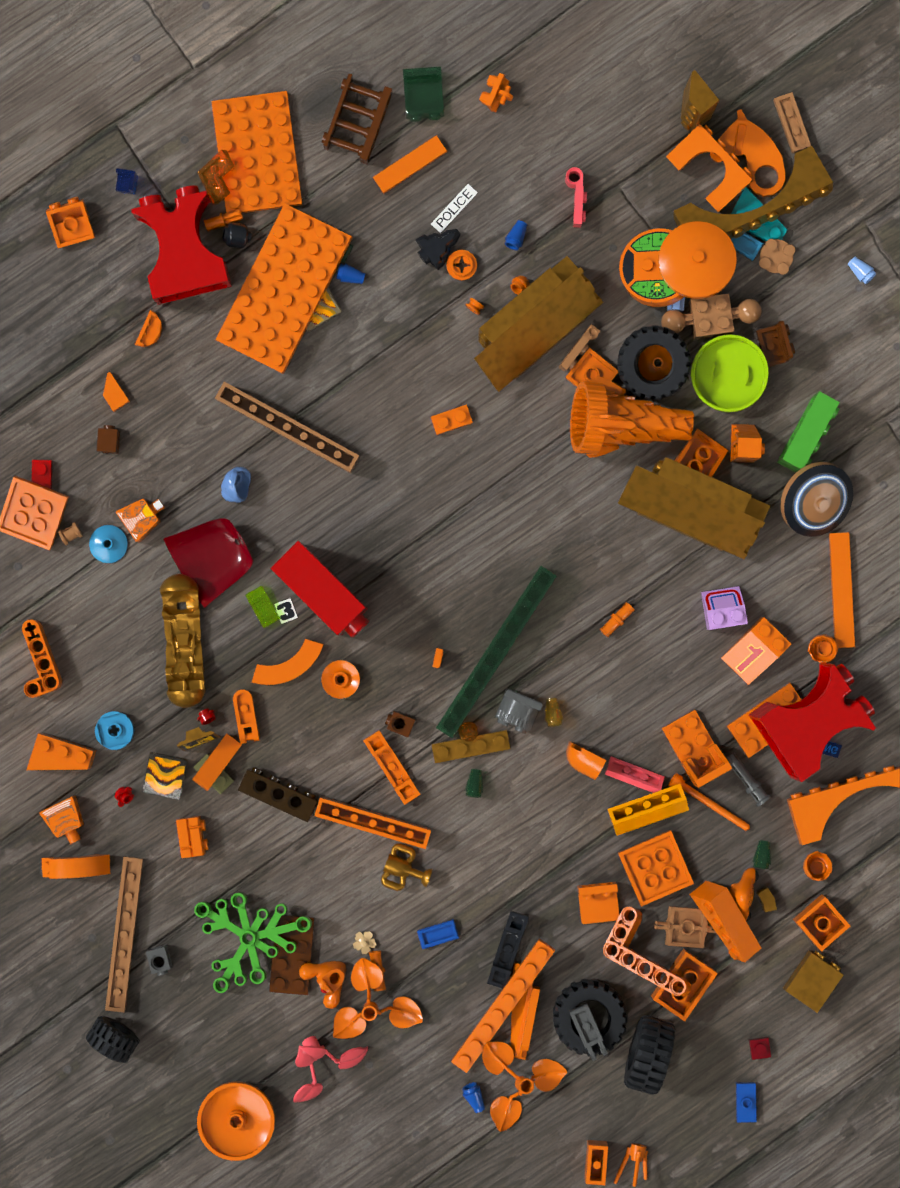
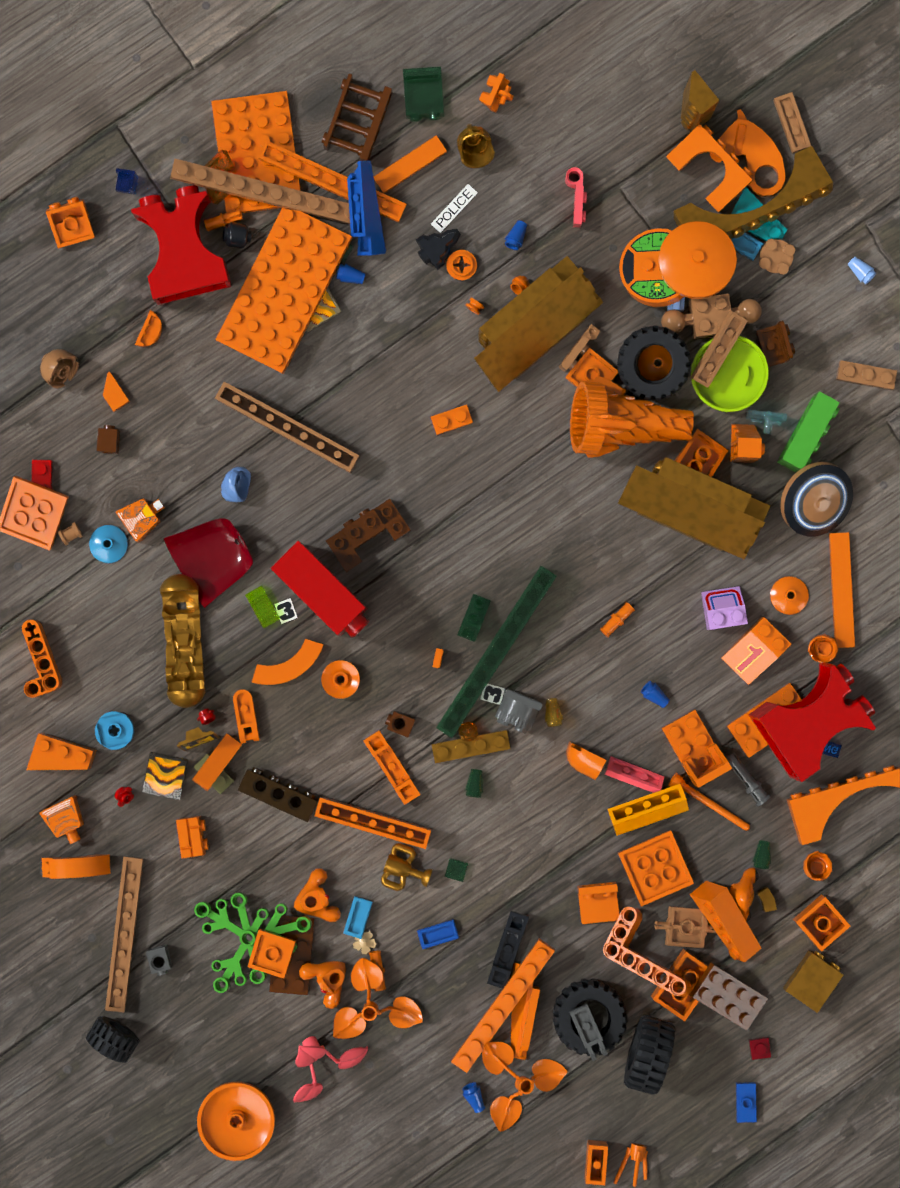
none -> medium nougat cylinder [40,349,79,389]
none -> medium nougat plate [170,159,350,225]
none -> orange plate [248,929,297,979]
none -> orange plate [258,140,406,222]
none -> orange head [294,868,341,922]
none -> reddish brown bracket [326,499,411,573]
none -> dark azure tile [343,896,373,939]
none -> blue wedge [347,161,386,256]
none -> clear green tile [444,858,468,882]
none -> pearl gold helmet [457,124,495,168]
none -> clear green bracket [457,594,491,642]
none -> sticker [480,683,505,705]
none -> blue cone [641,681,670,708]
none -> plate [689,963,768,1031]
none -> medium nougat plate [690,311,748,388]
none -> clear light blue plate [746,410,787,434]
none -> orange dish [770,576,809,615]
none -> medium nougat plate [836,360,897,390]

